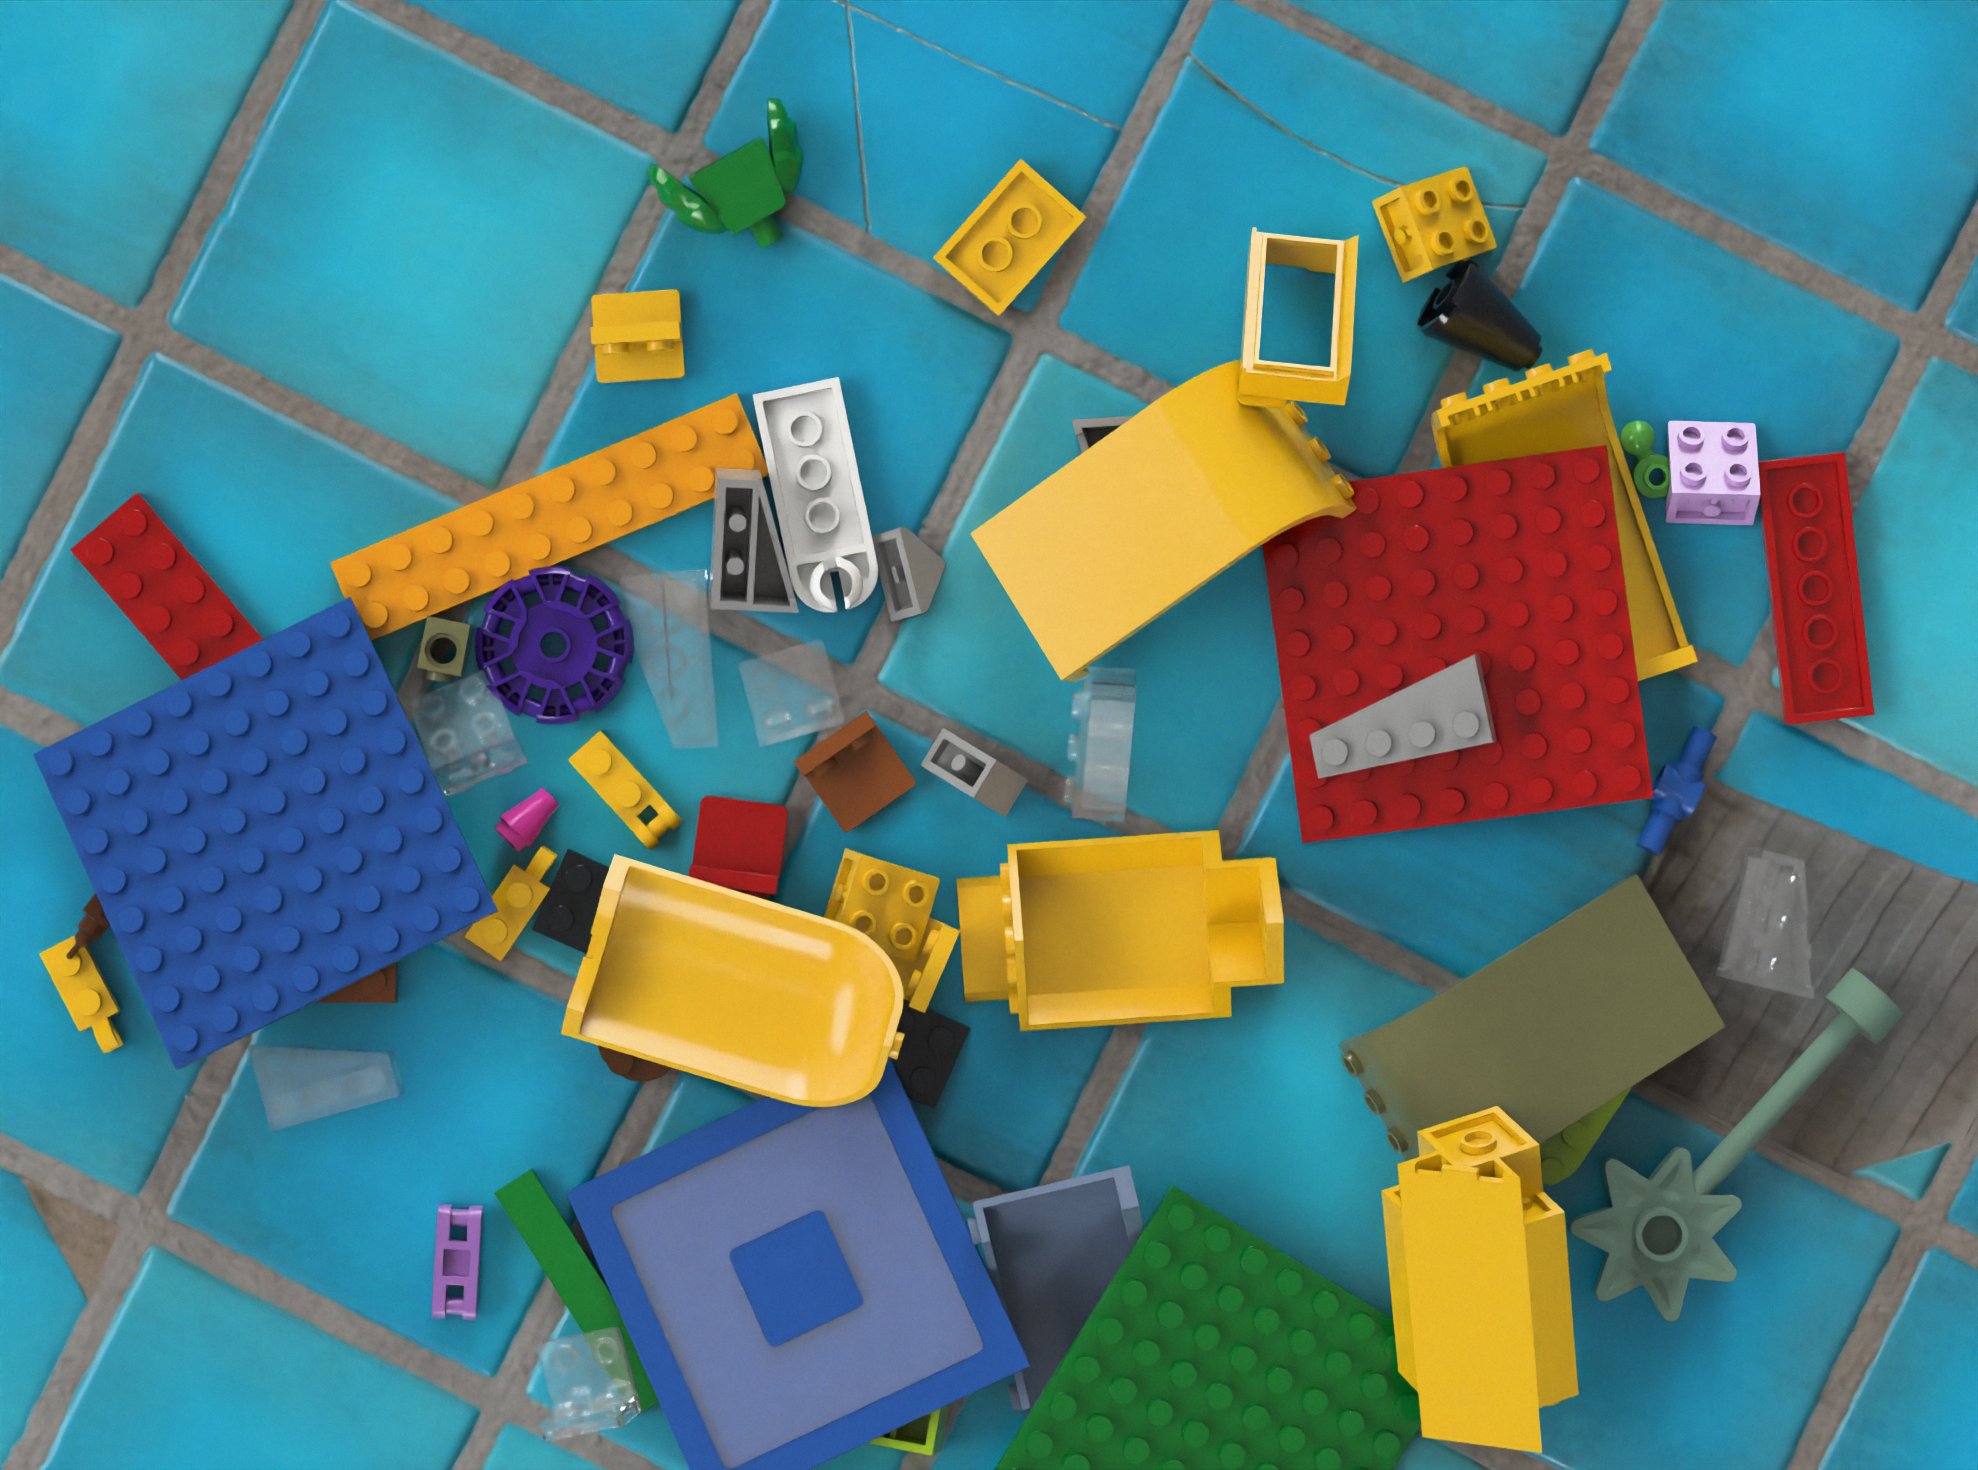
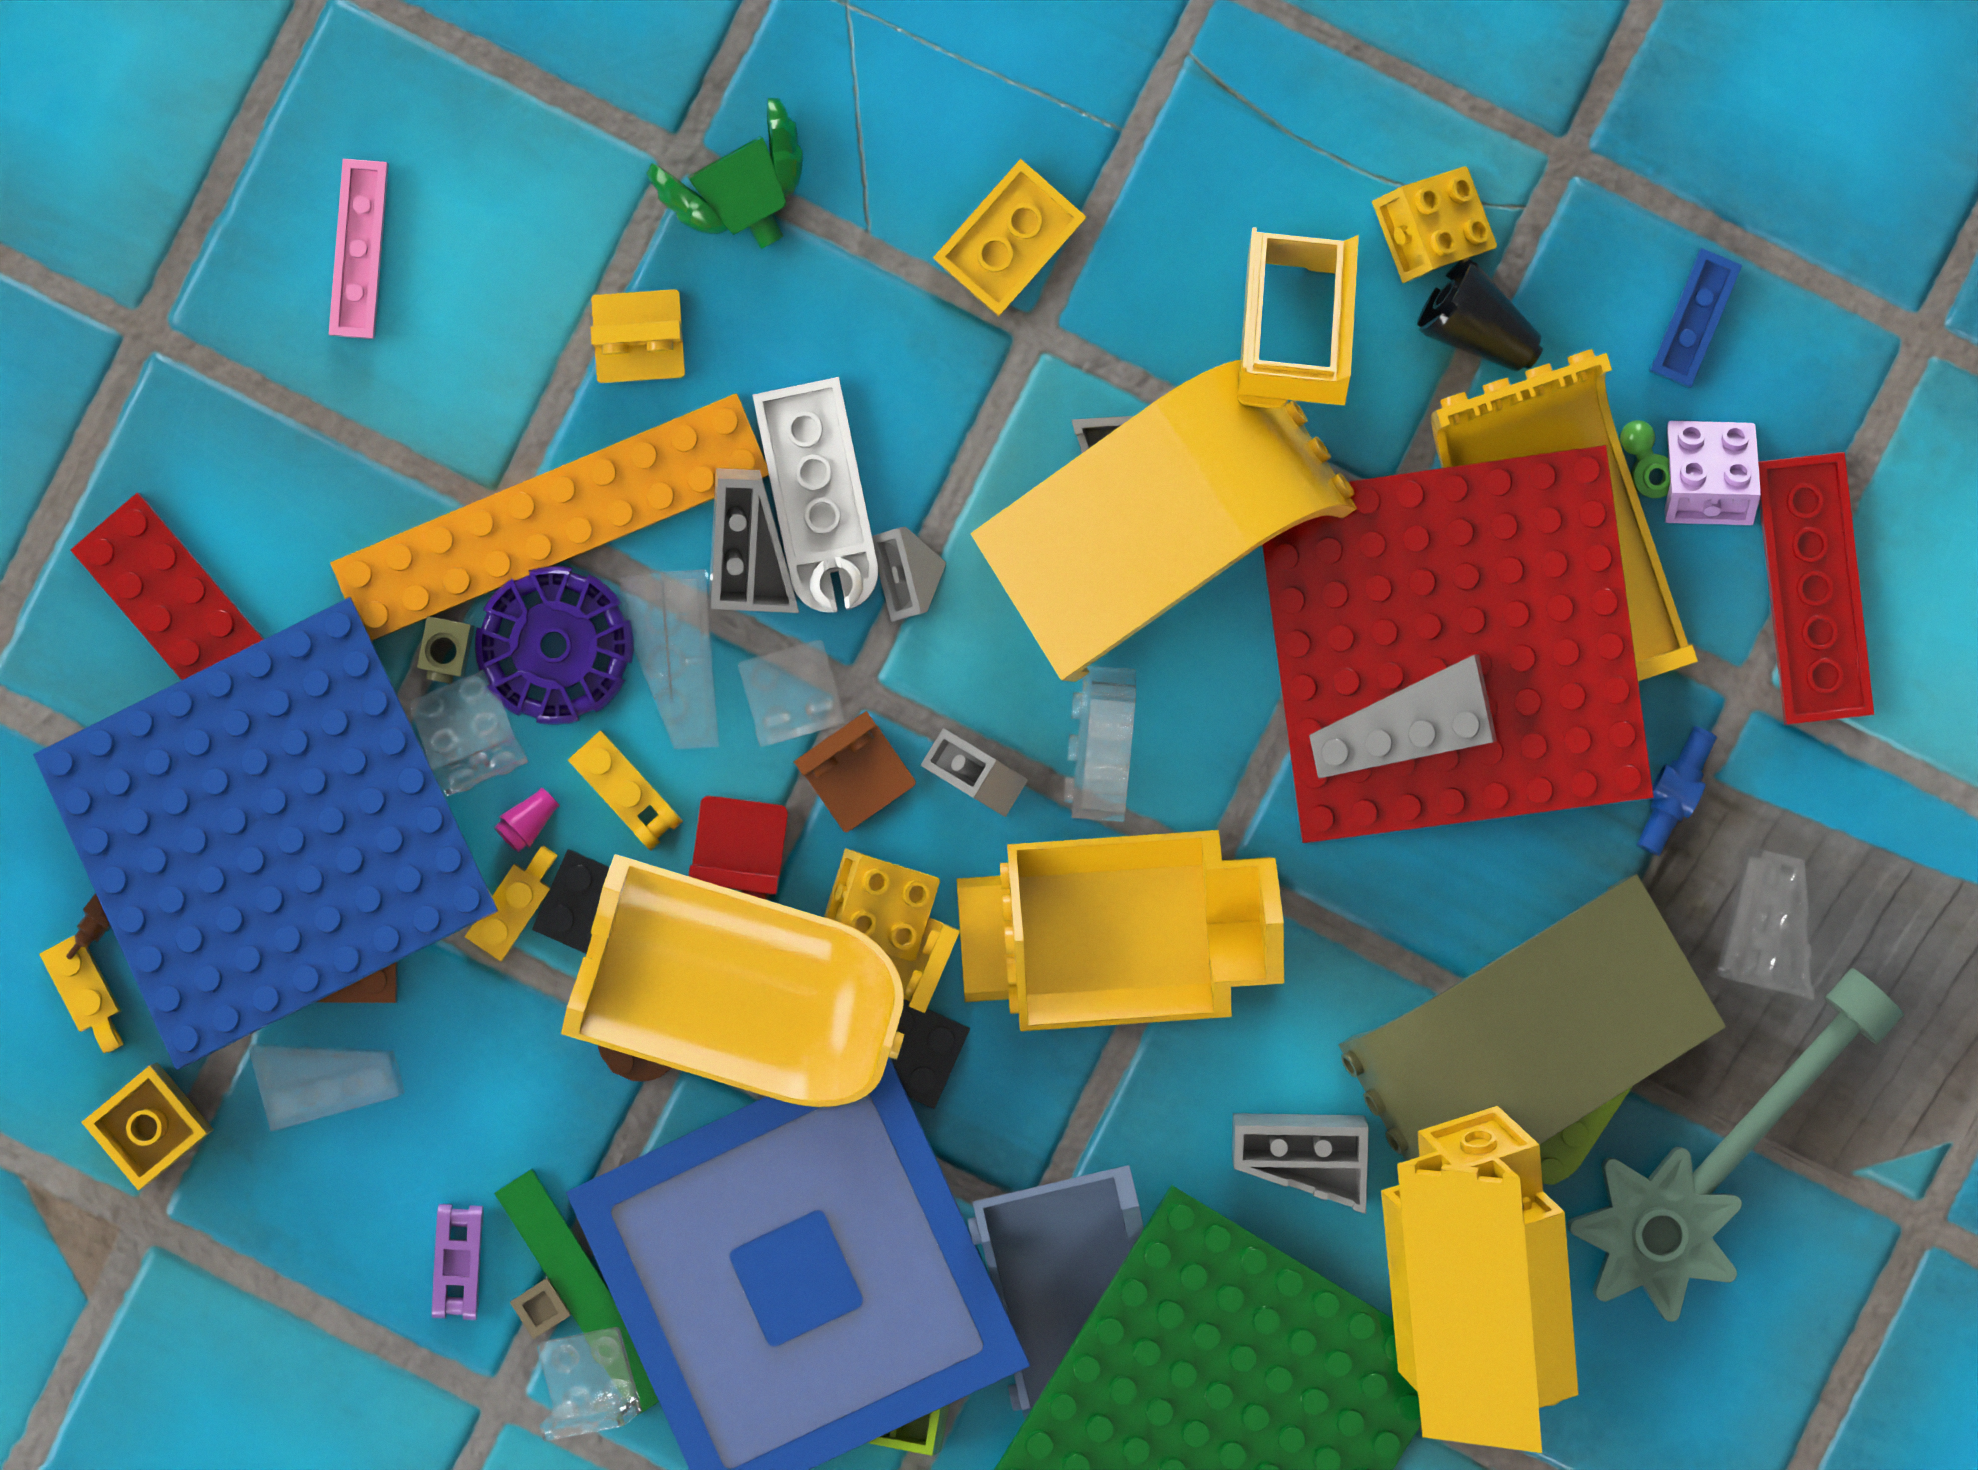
none -> yellow brick [81,1062,214,1190]
none -> bright pink plate [329,159,389,339]
none -> dark tan plate [510,1277,571,1339]
none -> light grey wedge [1232,1113,1369,1214]
none -> blue plate [1649,248,1742,388]

